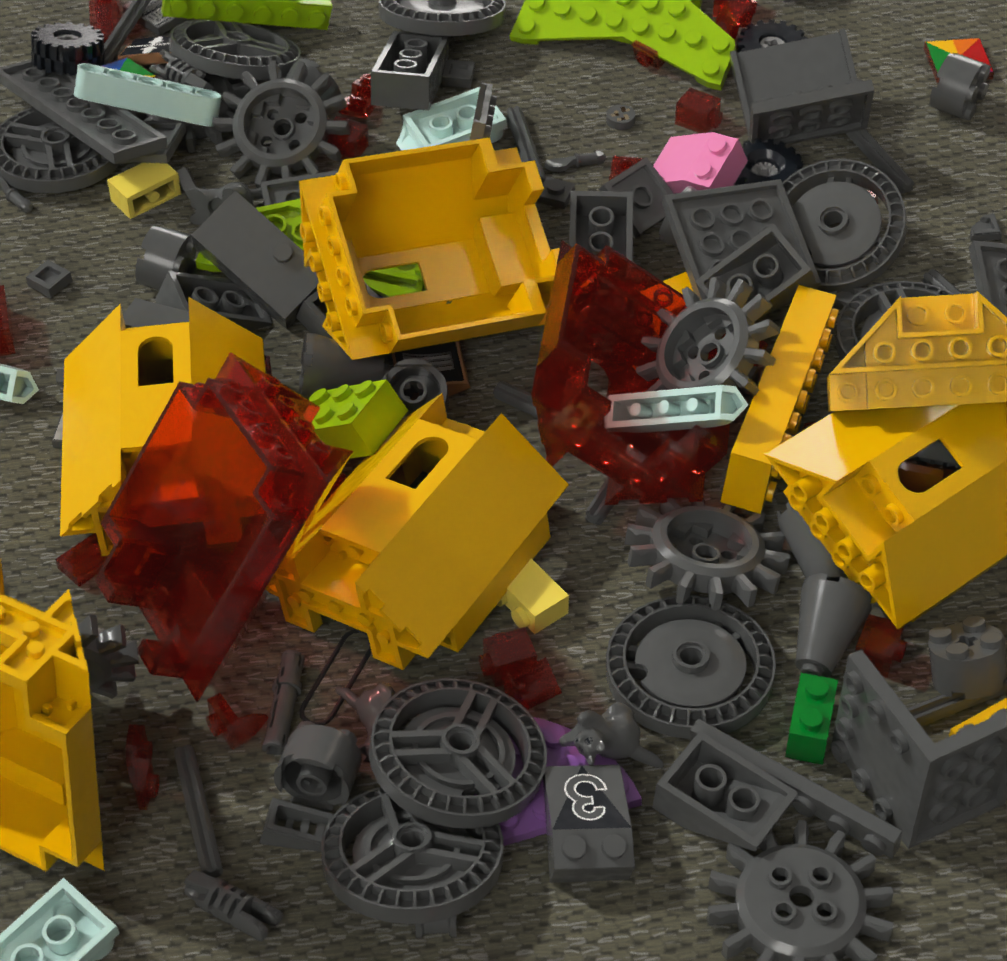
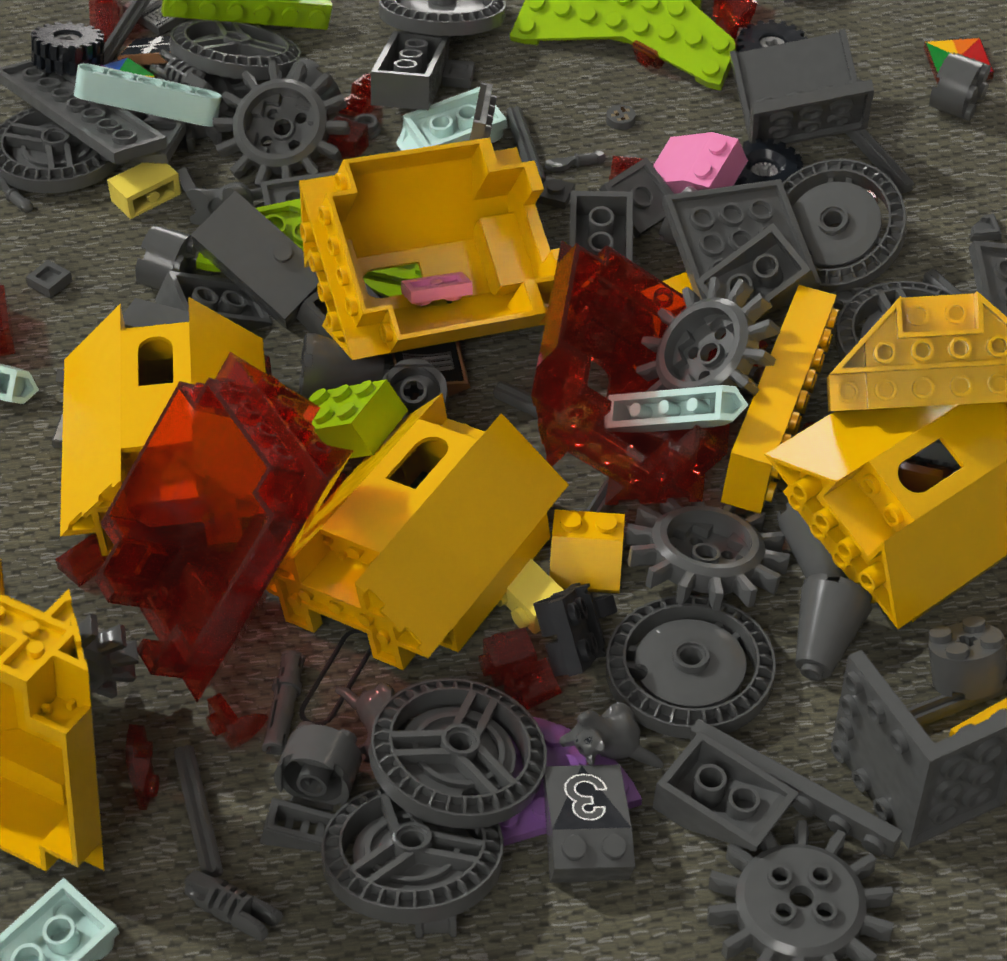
clear red brick [675,87,723,134] -> none
green brick [785,673,838,765] -> none
clear red brick [855,614,908,678] -> none
none -> dark grey plate [352,114,381,140]
none -> bright pink plate [401,272,473,306]
none -> black plate [533,583,618,676]
none -> yellow slope [549,509,625,594]

